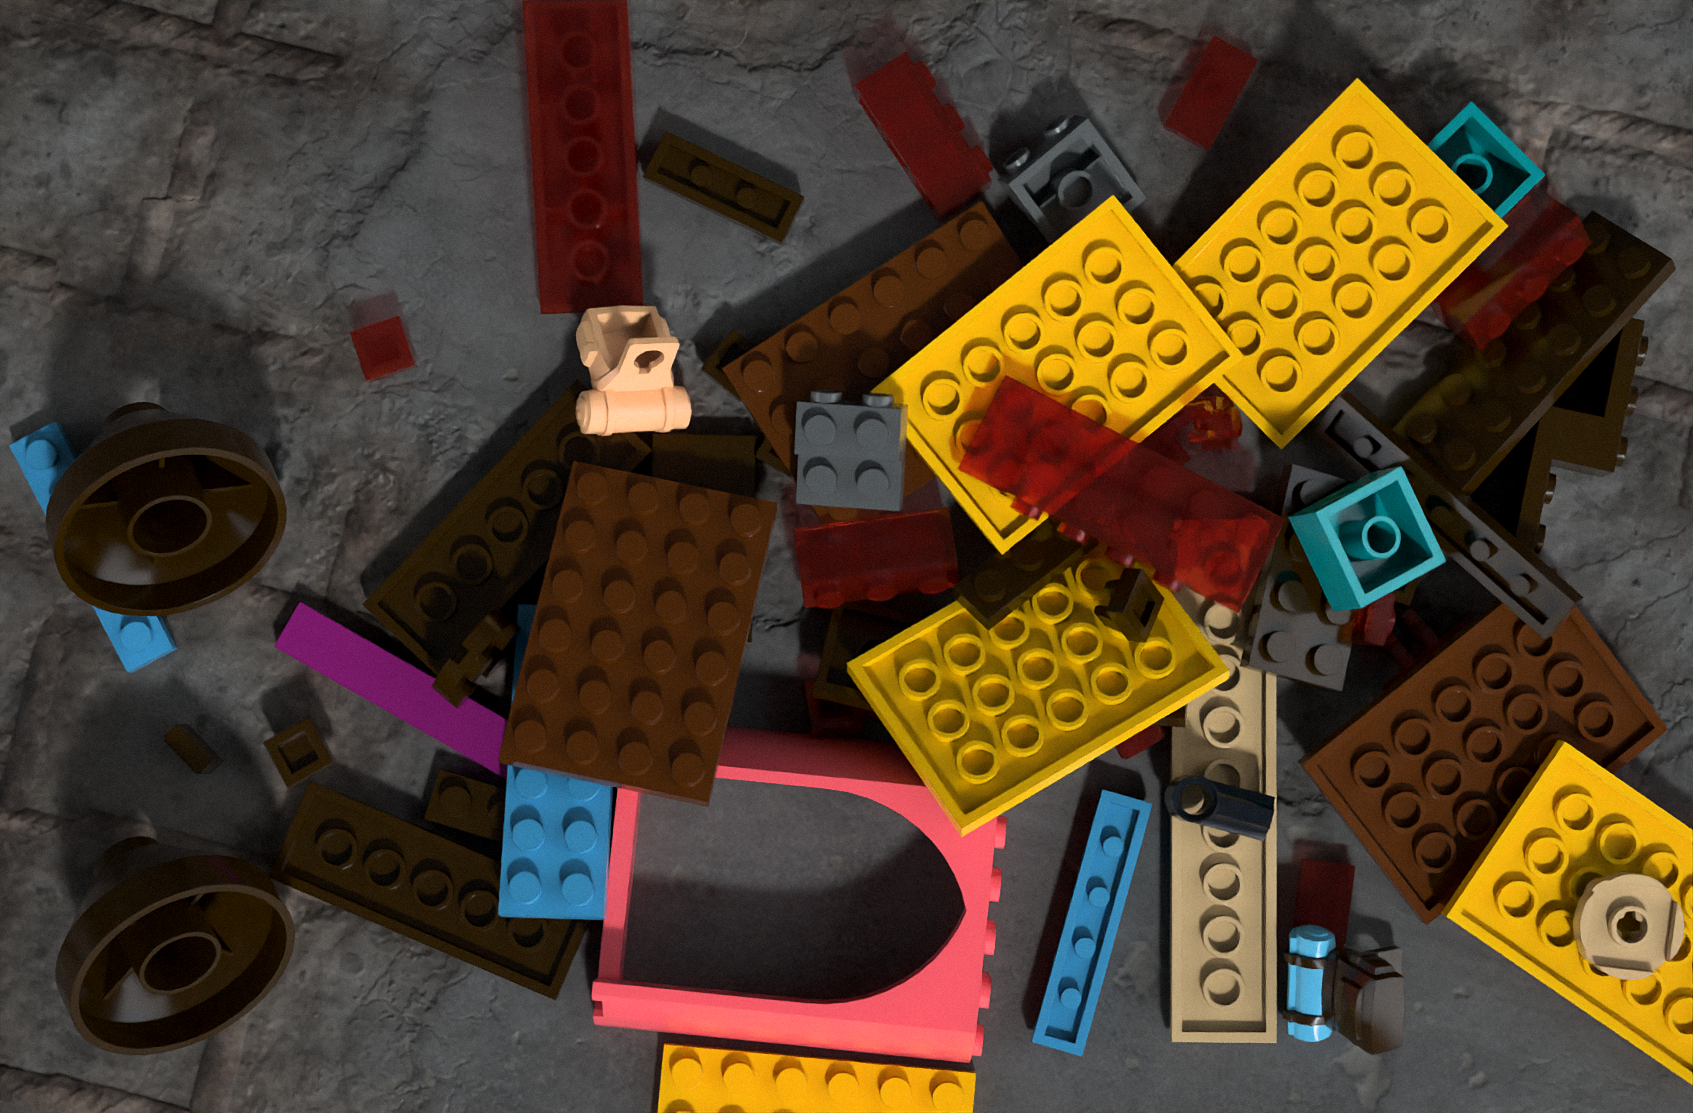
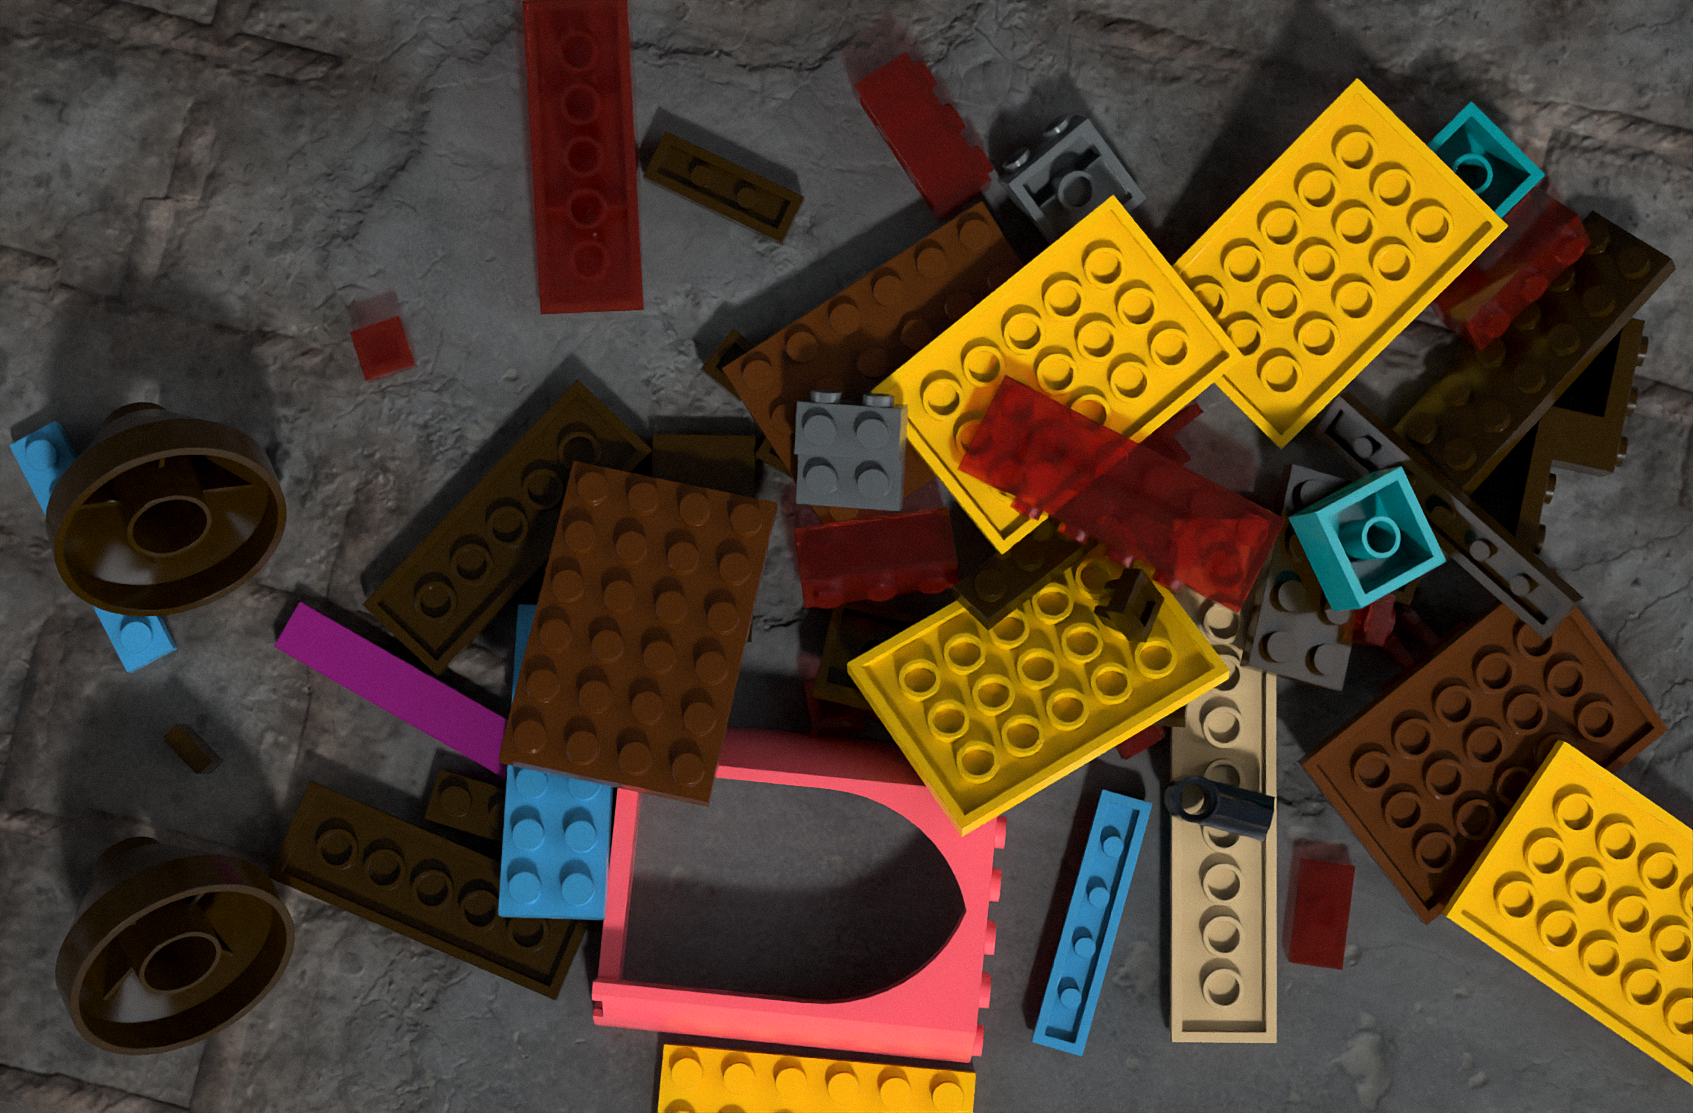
dark brown tile [263,717,337,788] -> none
dark brown plate [431,609,522,709] -> none
light nougat piece [575,305,692,436] -> none
clear red plate [1163,36,1259,152] -> none
clear red plate [1184,396,1243,453] -> none
dark brown piece [1283,925,1405,1055] -> none
tan plate [1573,871,1684,980] -> none

